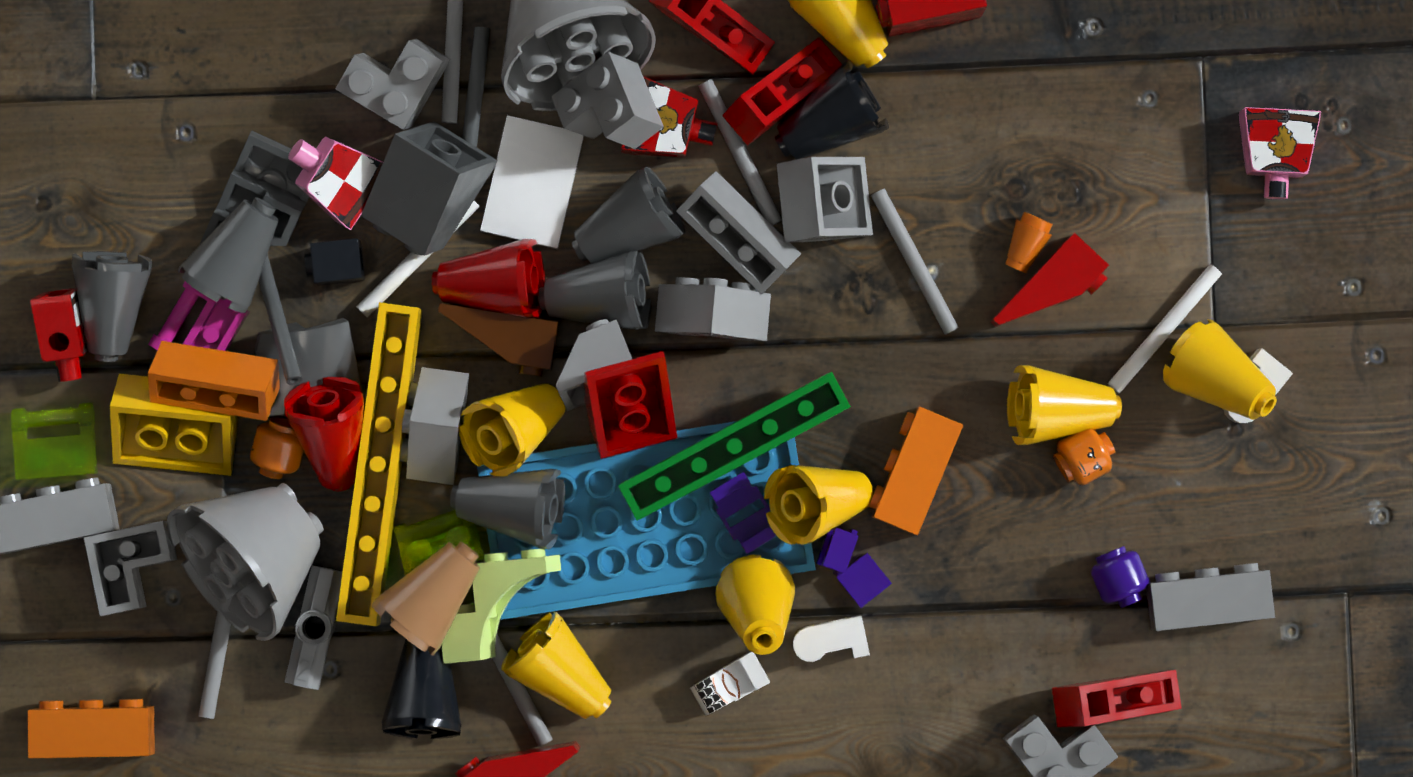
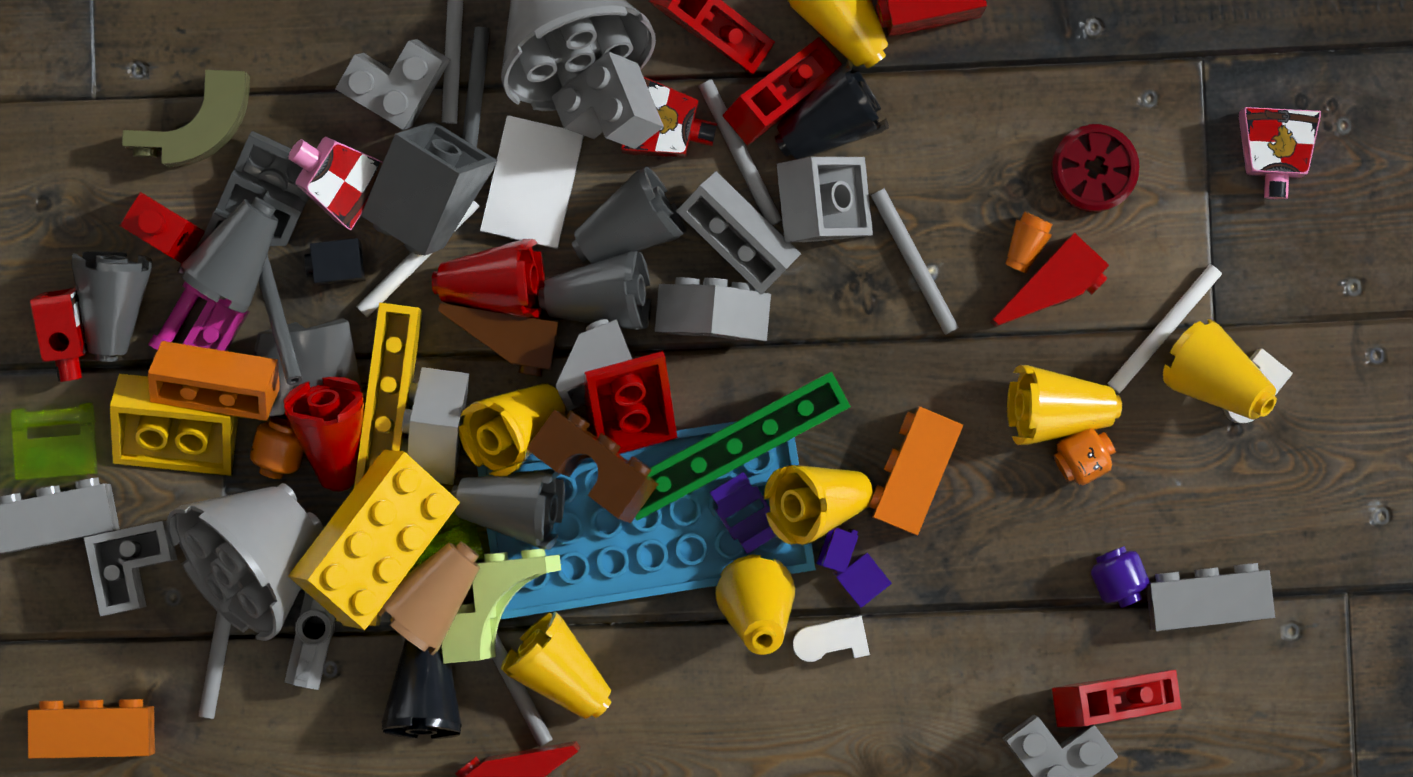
white leg [690,651,770,716] -> none
none -> red torso [119,192,205,263]
none -> olive arch [122,70,250,167]
none -> yellow brick [288,449,460,630]
none -> reddish brown arch [527,410,658,523]
none -> dark red wheel [1051,124,1140,212]

